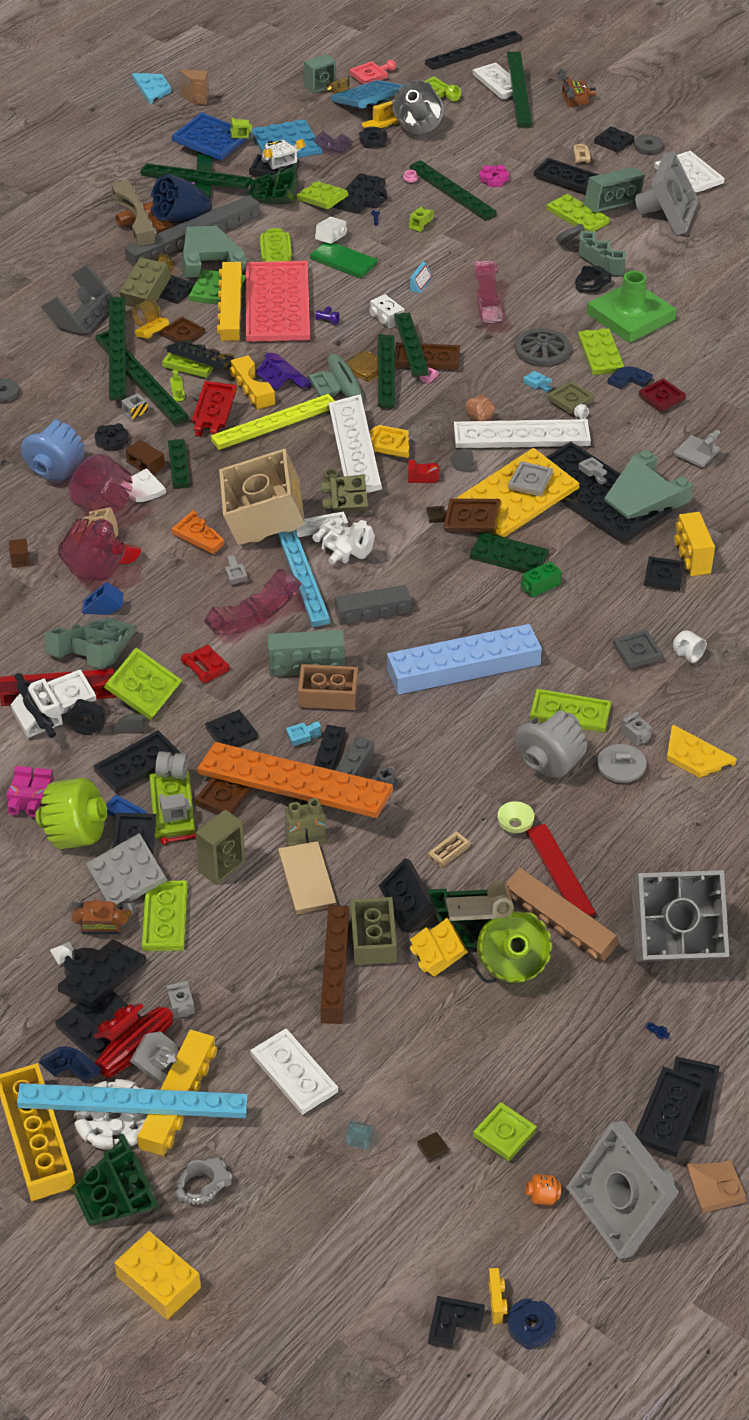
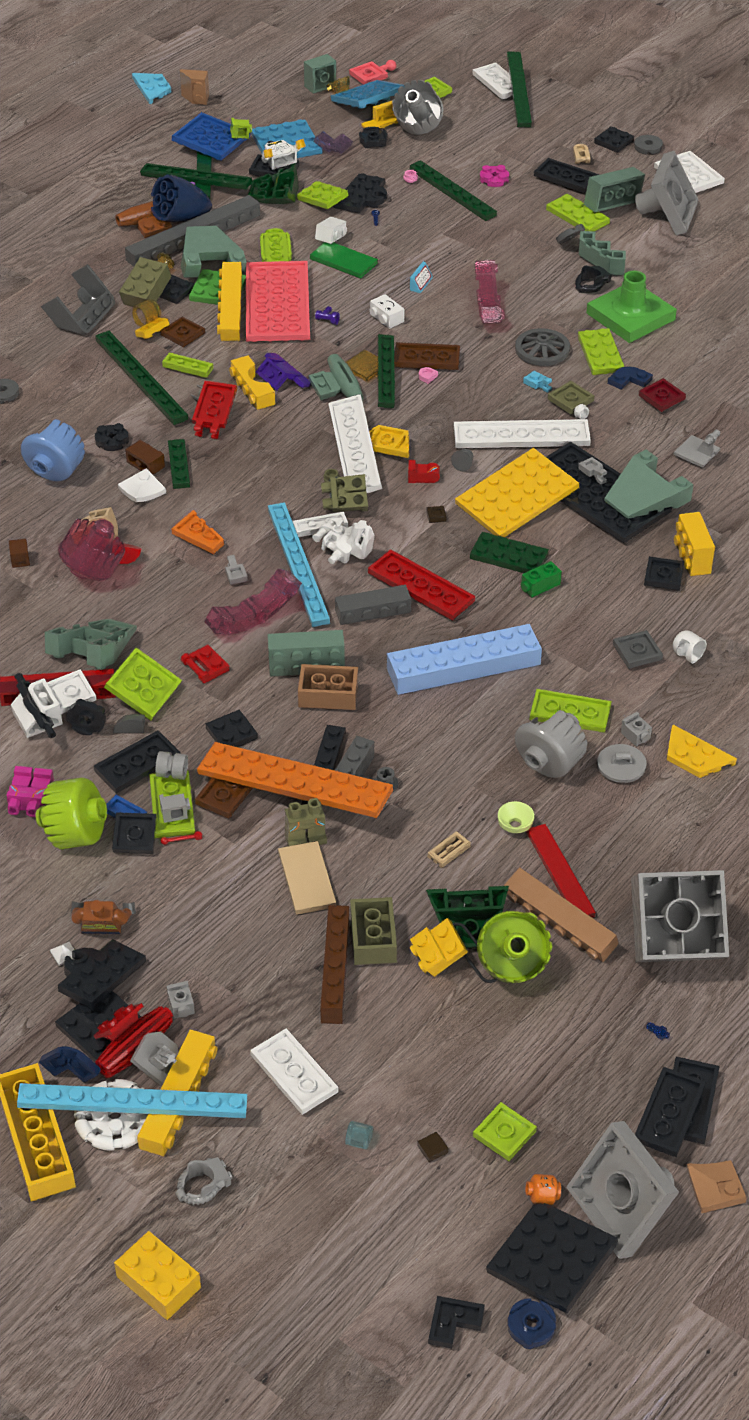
clear pink piece [69,454,133,515] -> none
dark green wedge [71,1133,160,1226] -> none
blue slope [82,582,124,615] -> none
light grey plate [86,833,167,908] -> none
dark green plate [109,297,126,401] -> none
dark tan arch [111,180,157,247] -> none
light grey brick [121,393,149,422] -> none
lime tile [142,880,188,951] -> none
black plate [167,340,237,370] -> none
lime piece [170,370,185,402] -> none
olive brick [195,809,245,885] -> none
neon yellow plate [211,394,335,450] -> none
tan brick [219,448,305,545] -> none
medium azure plate [286,721,323,746] -> none
black plate [378,858,435,933] -> none
dark green plate [394,313,428,377] -> none
lime leg [409,206,434,232] -> none
black tile [425,31,522,70] -> none
reddish brown plate [443,499,502,532] -> none
lime plate [445,84,461,102] -> none
dark tan door [446,880,514,921] -> none
nougat hair [466,394,495,421] -> none
yellow plate [488,1268,507,1324] -> none
light grey tile [508,461,553,497] -> none
dark orange torso [557,69,596,107] -> none
none -> red plate [368,549,475,621]
none -> black plate [486,1203,618,1314]

